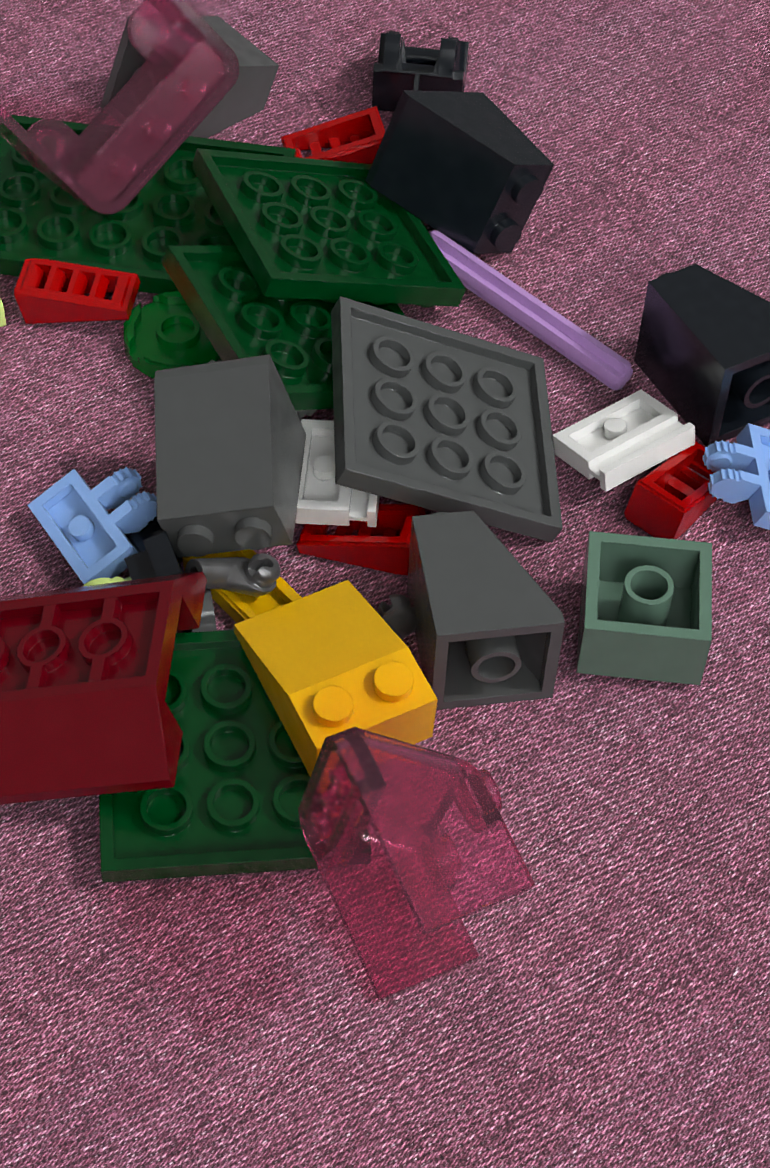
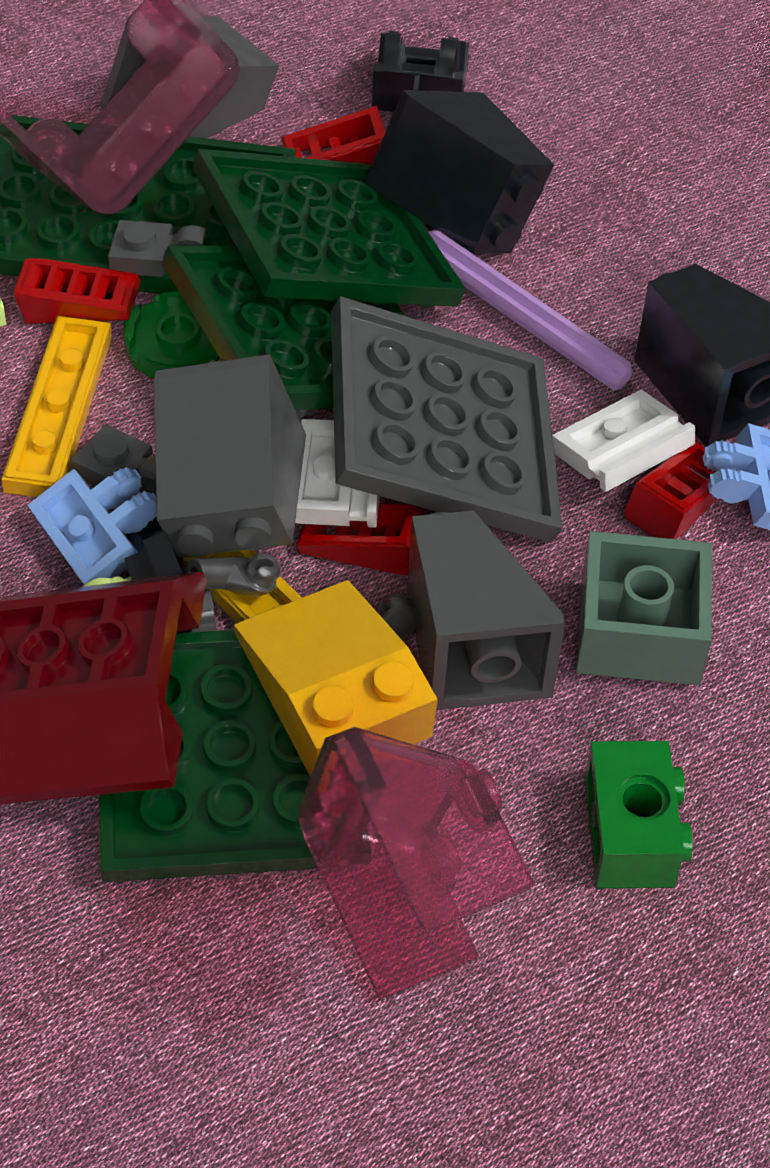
none -> yellow tile [1,316,112,497]
none -> dark grey plate [71,424,156,496]
none -> dark grey plate [108,220,206,277]
none -> green brick [584,741,693,889]

